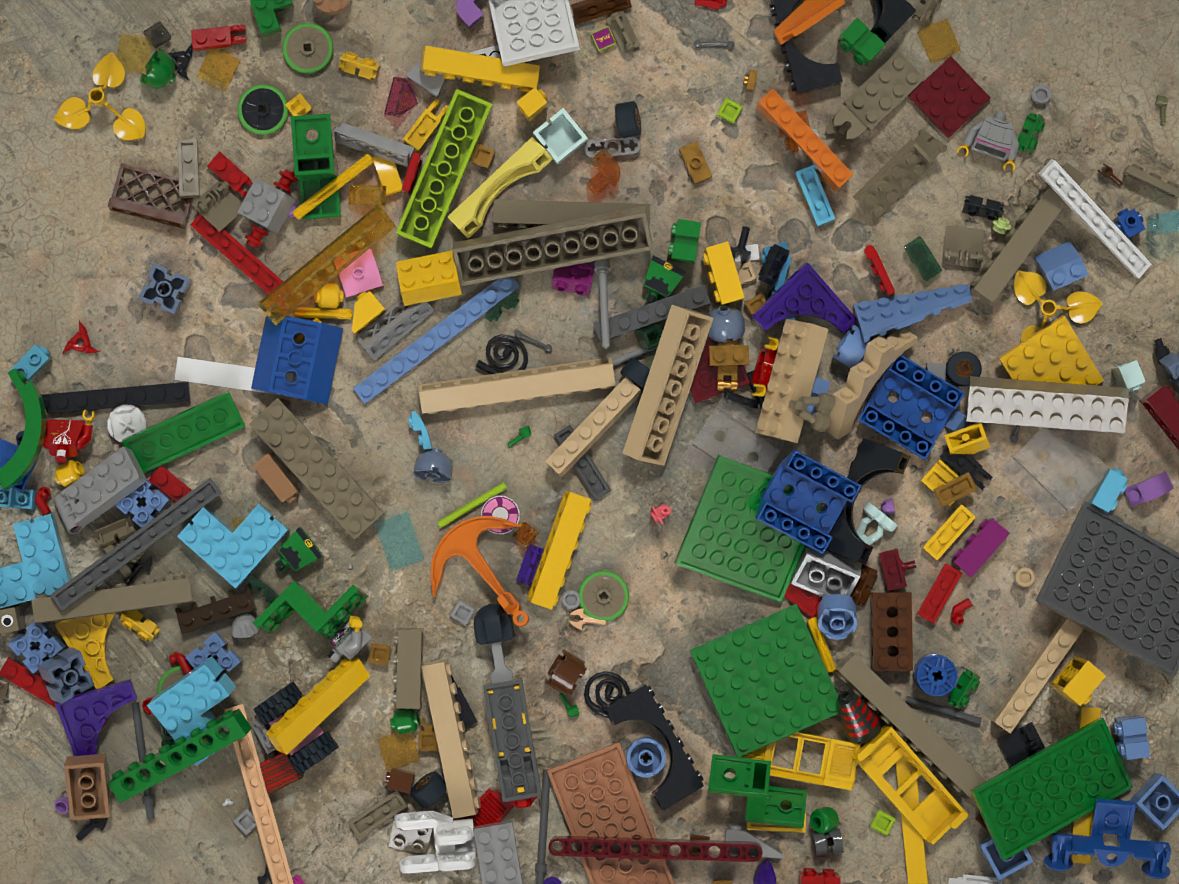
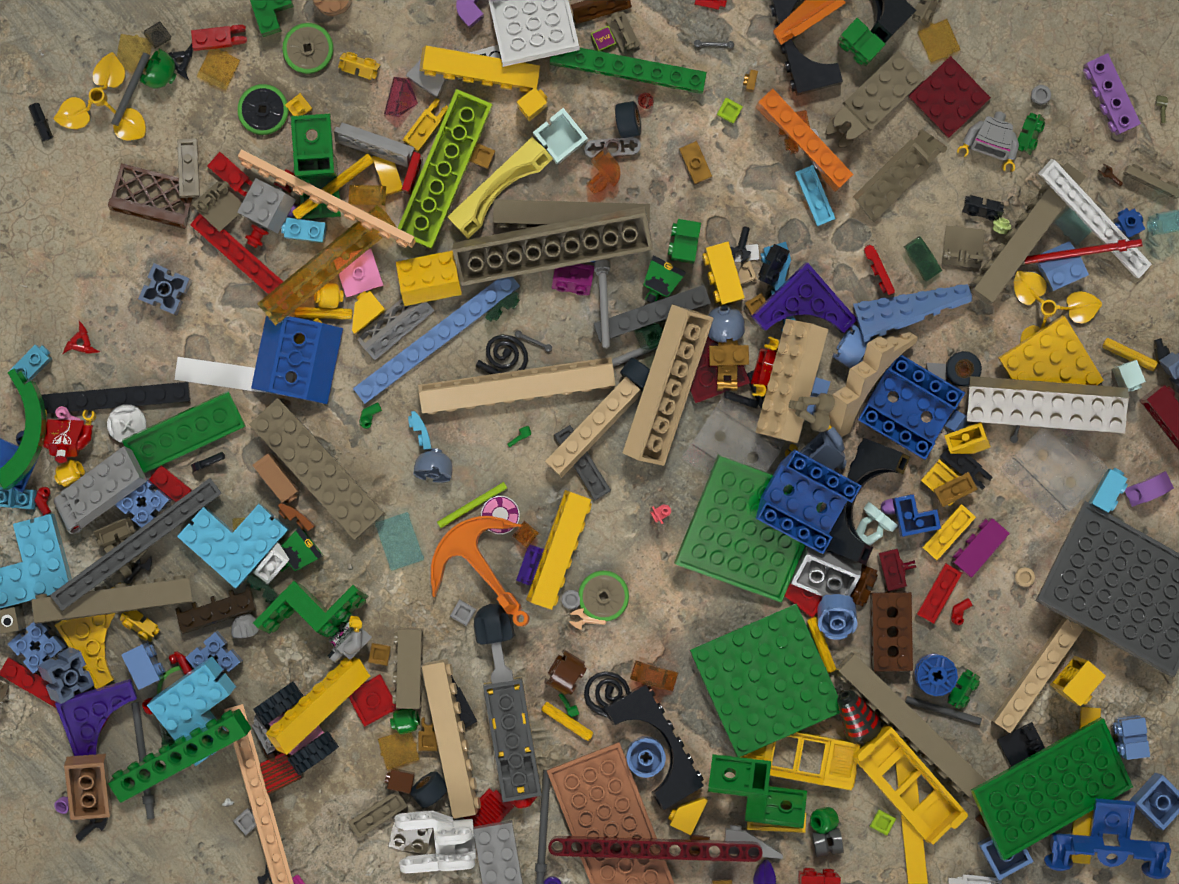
none -> black axle [28,103,54,142]
none -> bright pink arm [55,406,80,420]
none -> dark grey bar [111,52,150,126]
none -> medium blue brick [121,642,166,690]
none -> black bar [191,452,225,472]
none -> light nougat plate [238,149,416,248]
none -> white slope [253,542,289,585]
none -> dark orange slope [278,503,315,531]
none -> medium azure brick [281,218,327,243]
none -> red tile [349,674,398,727]
none -> green arm [359,402,382,429]
none -> yellow axle [541,702,593,741]
none -> green brick [550,48,707,94]
none -> clear orange brick [630,660,678,691]
none -> clear red hinge [638,93,654,109]
none -> yellow slope [668,796,708,835]
none -> sand blue torso [785,425,847,470]
none -> blue brick [892,494,941,537]
none -> red bar [1024,239,1143,264]
none -> clear light blue piece [1055,208,1092,246]
none -> medium lavender brick [1083,53,1141,136]
none -> yellow axle [1102,338,1158,371]

